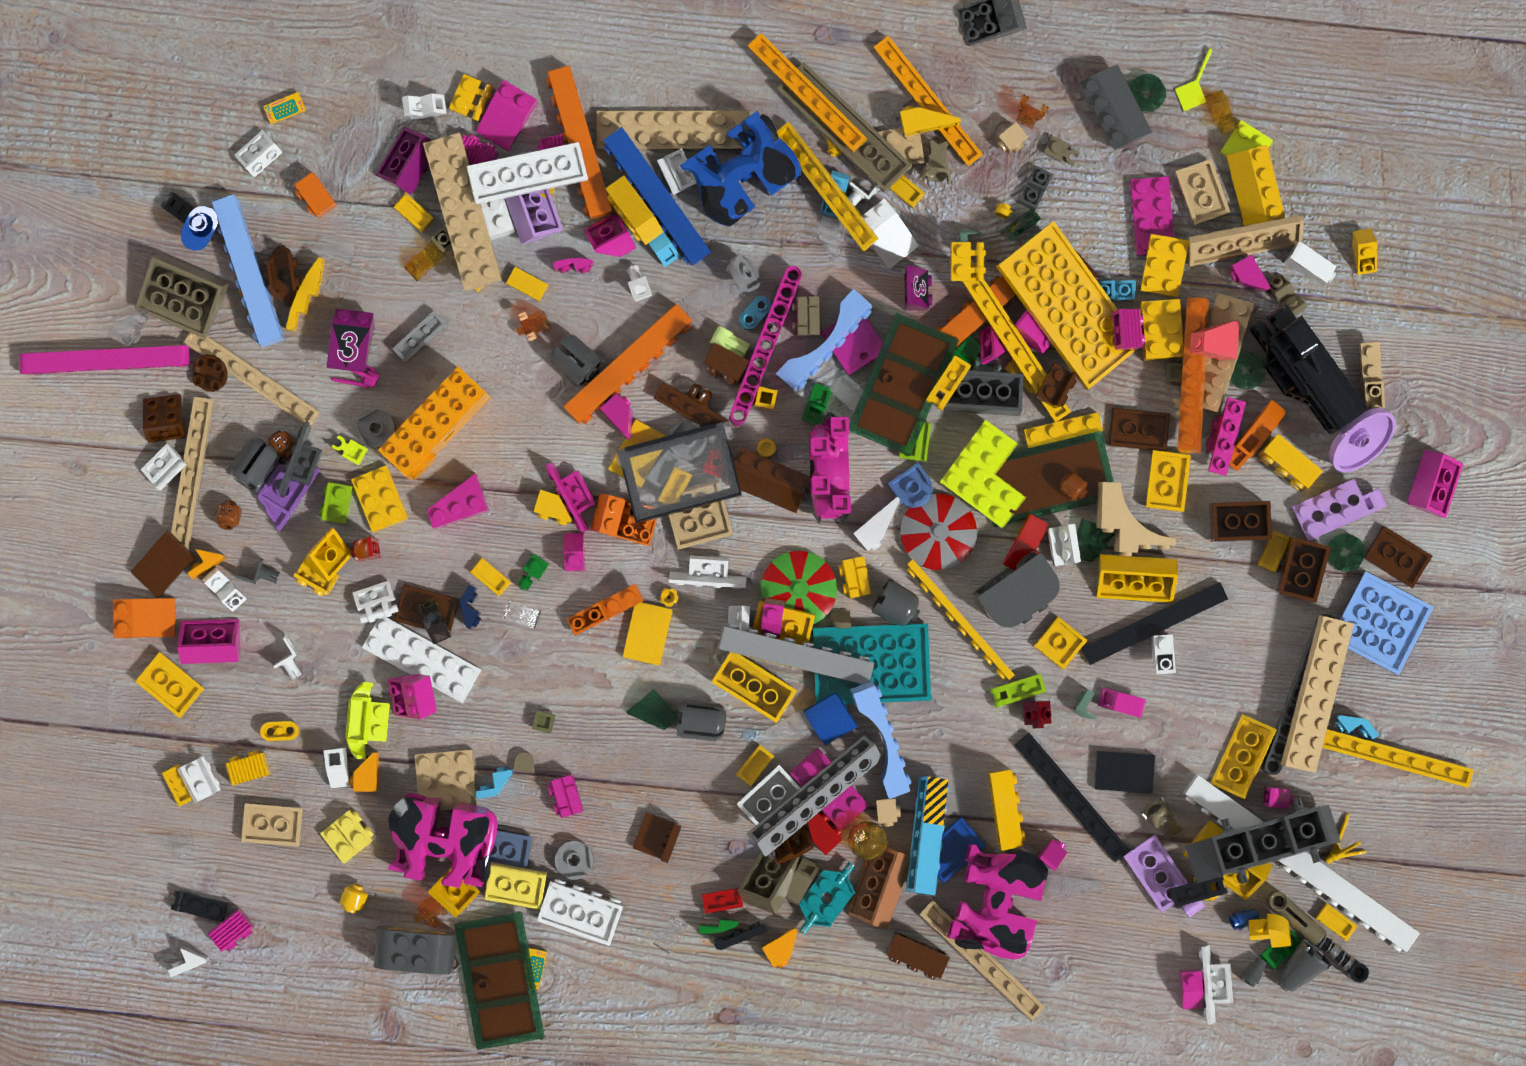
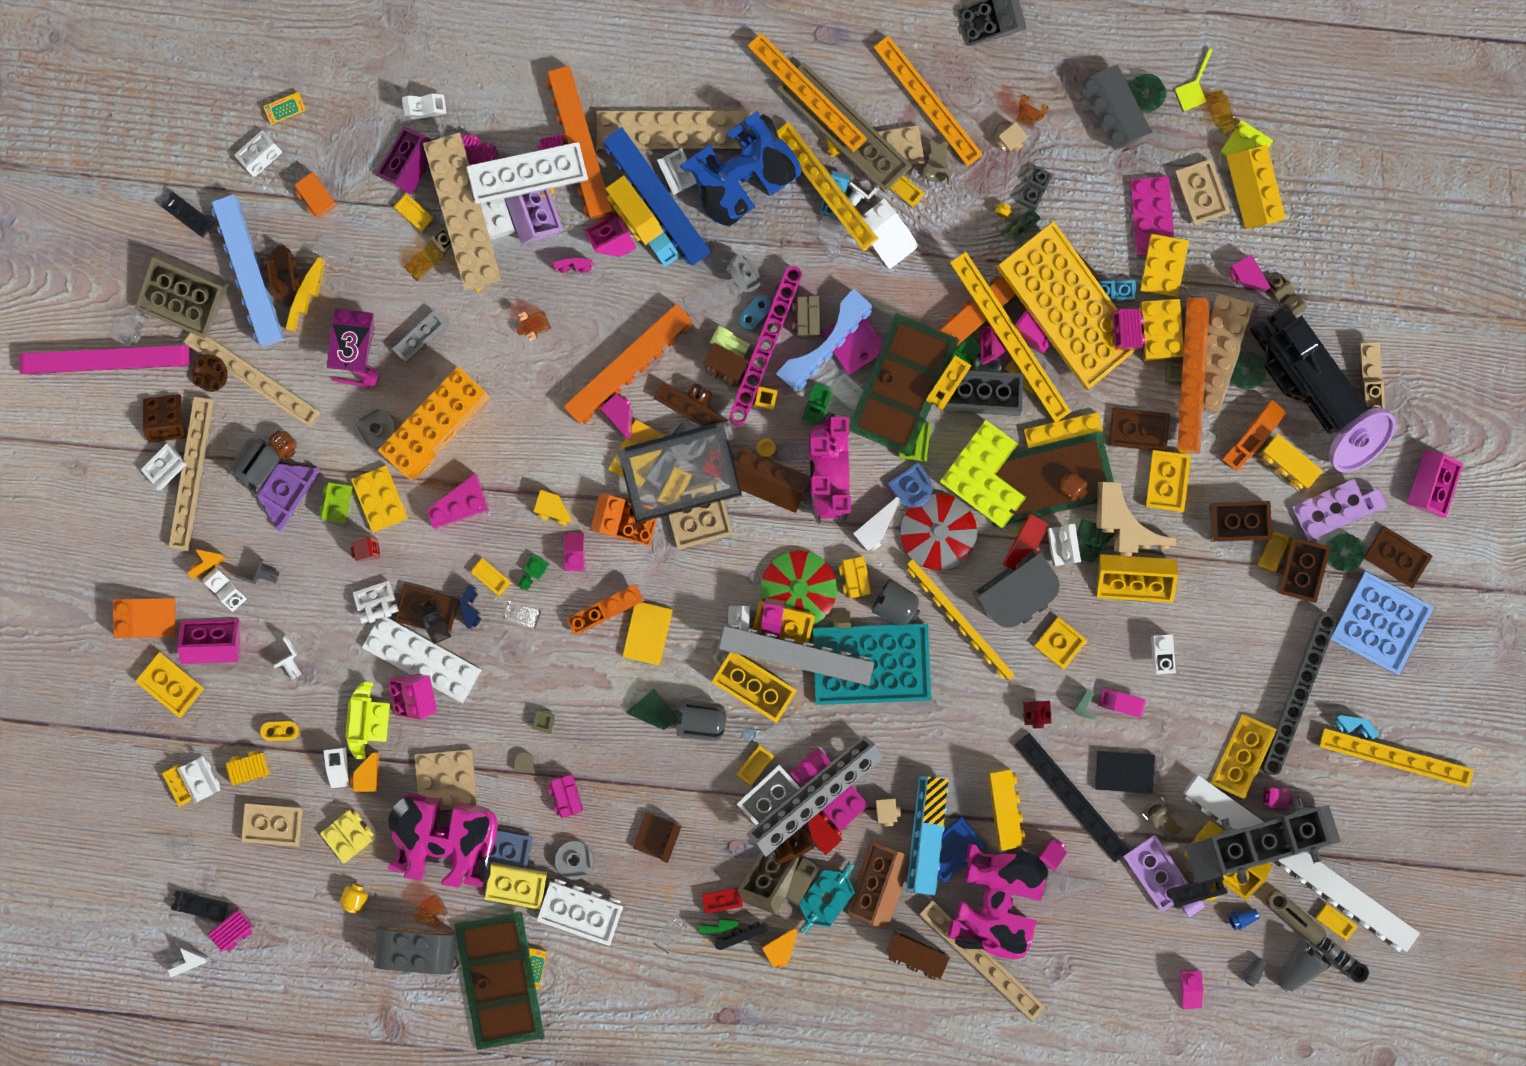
reddish brown tile [131,530,196,598] -> none
blue piece [181,206,218,251] -> none
dark orange head [215,500,242,530] -> none
dark grey bracket [277,422,323,498] -> none
yellow bracket [293,556,340,596] -> none
yellow slope [305,527,352,582] -> none
neon yellow plate [332,436,368,465] -> none
yellow plate [428,867,480,918] -> none
yellow plate [449,74,493,121] -> none
dark pink slope [476,80,538,152] -> none
medium azure slope [476,766,514,799] -> none
yellow tile [506,267,549,302] -> none
dark pink bracket [546,463,597,533] -> none
dark grey cylinder [549,334,605,389] -> none
white bracket [627,265,652,301] -> none
yellow plate [659,588,678,607] -> none
white bracket [669,555,747,589] -> none
blue slope [804,692,857,745] -> none
clear yellow cylinder [848,821,888,861] -> none
light blue arch [850,681,911,799] -> none
yellow slope [899,106,961,137] -> none
magenta slope [904,265,932,311] -> none
yellow plate [950,242,986,281] -> none
sand green plate [956,228,982,242] -> none
lime plate [989,673,1047,708] -> none
reddish brown bracket [1035,363,1077,408] -> none
dark tan plate [1043,136,1080,165] -> none
black tile [1082,582,1228,665] -> none
tan plate [1188,215,1304,267] -> none
coral slope [1190,320,1239,361] -> none
white bracket [1199,945,1233,1025] -> none
dark pink bracket [1206,397,1246,476] -> none
yellow brick [1249,914,1291,948] -> none
green slope [1259,929,1301,970] -> none
tan plate [1281,615,1354,773] -> none
white slope [1284,241,1336,285] -> none
yellow plant [1324,814,1366,864] -> none
yellow slope [1352,228,1377,275] -> none

